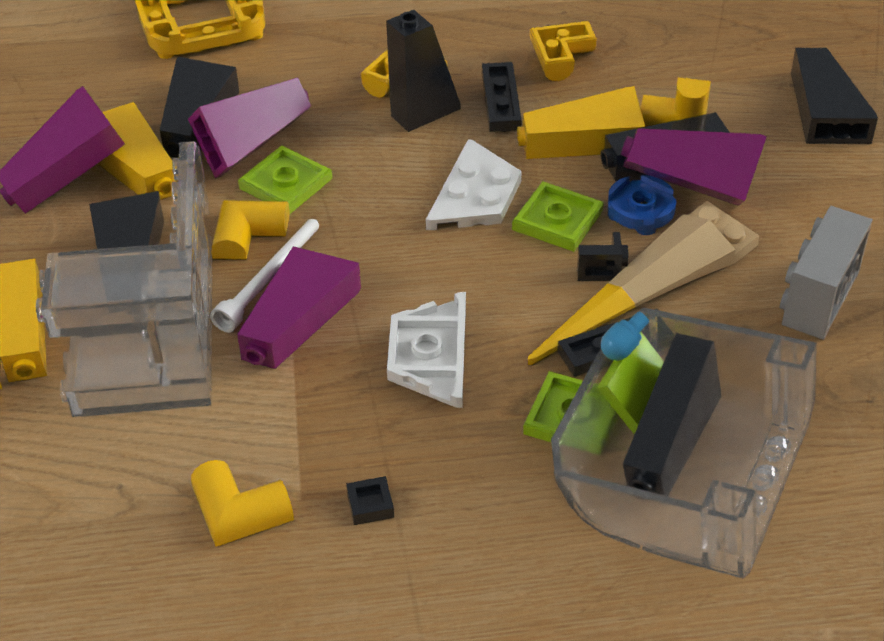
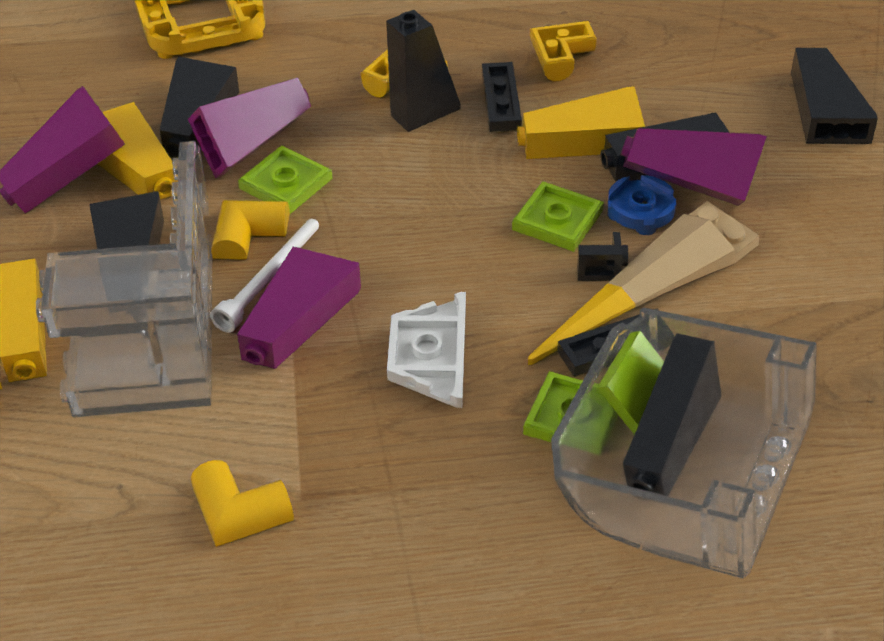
black tile [346,476,394,525] -> none
white wing [426,139,522,230] -> none
dark azure cylinder [601,311,650,361] -> none
yellow brick [641,77,711,127] -> none
light grey brick [779,205,873,340] -> none

